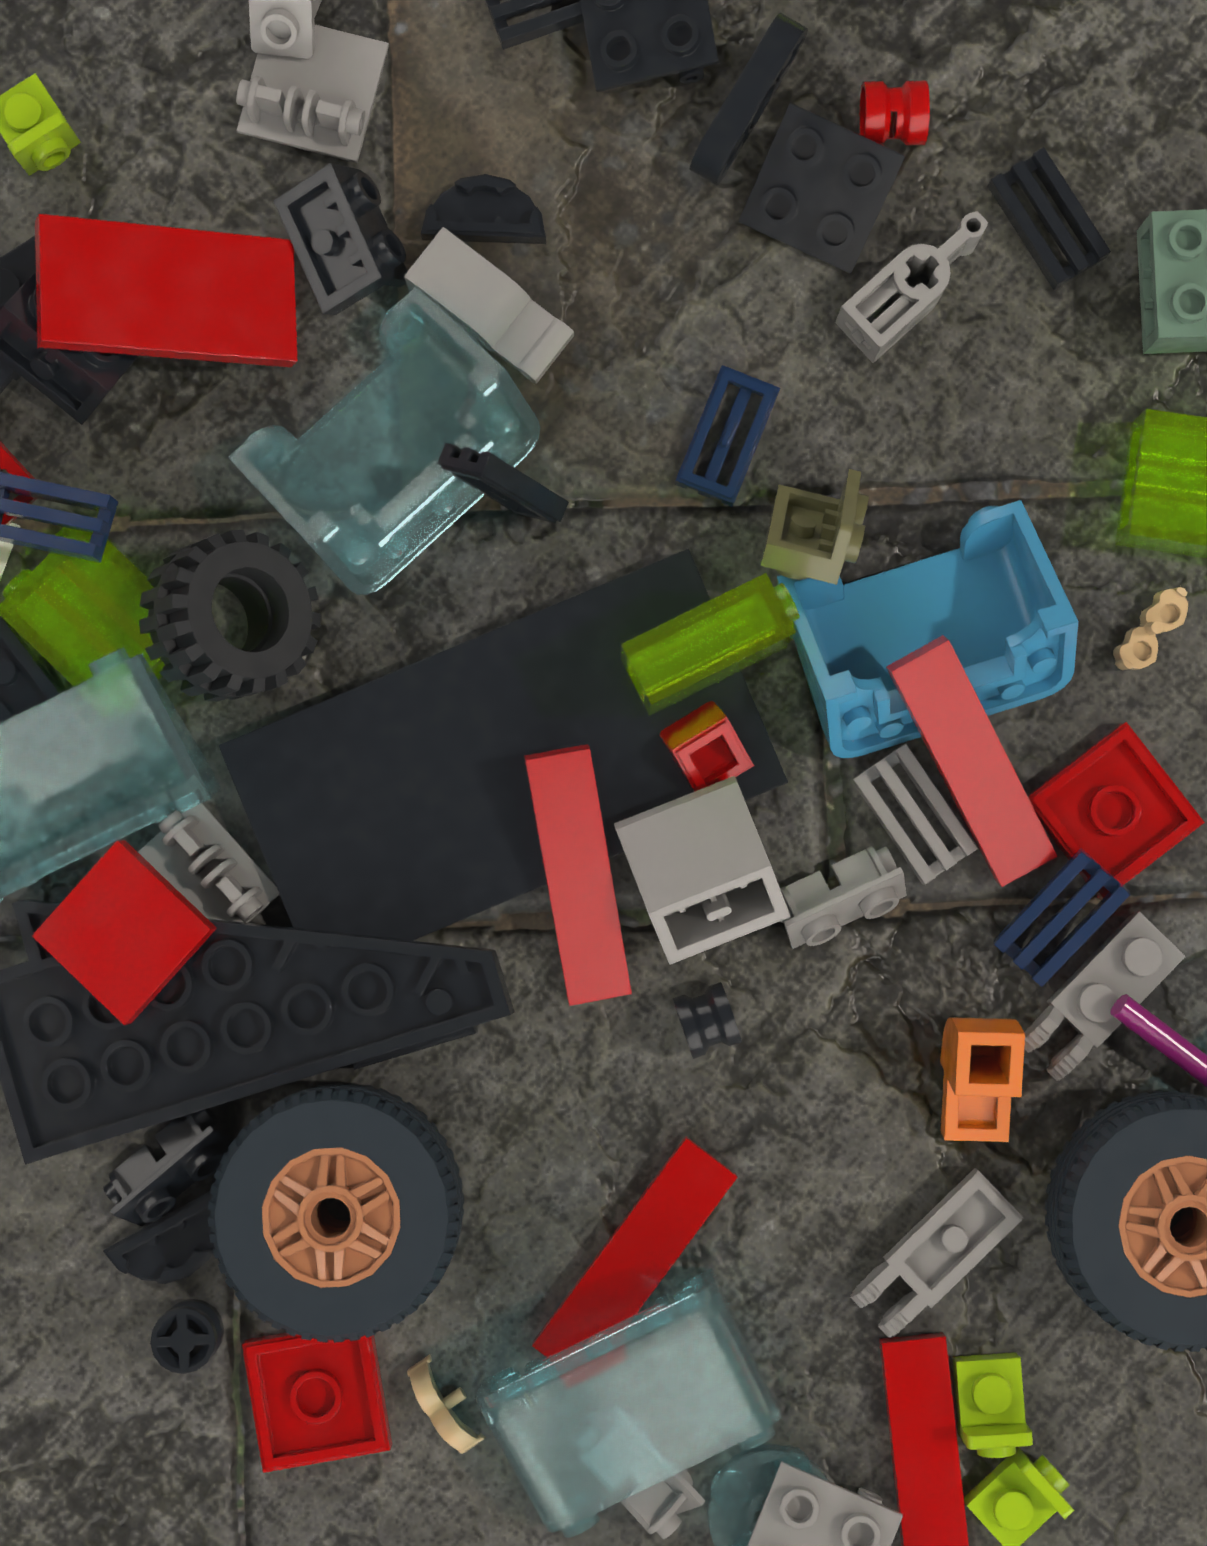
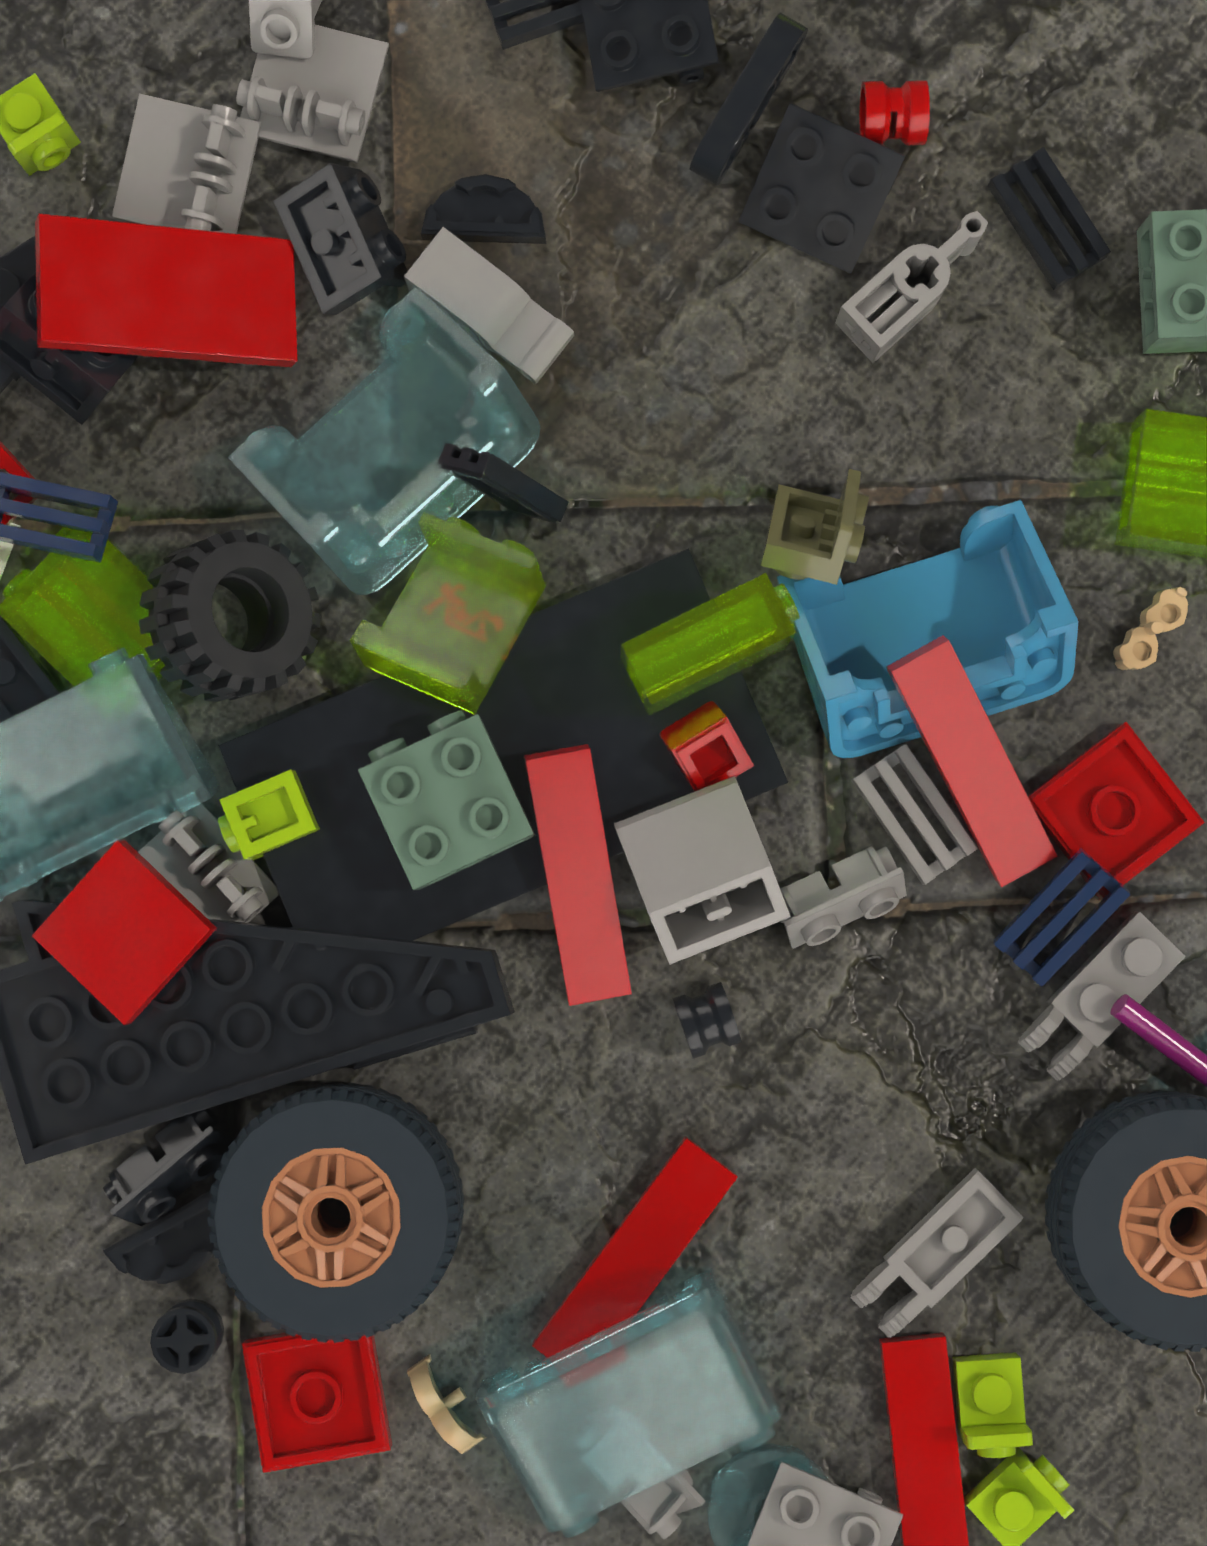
dark blue tile [675,365,780,507] -> none
orange brick [940,1017,1025,1142] -> none
none -> light grey hinge [112,93,262,234]
none -> lime bracket [218,769,320,860]
none -> clear neon green panel [350,512,546,715]
none -> sand green brick [358,710,536,890]

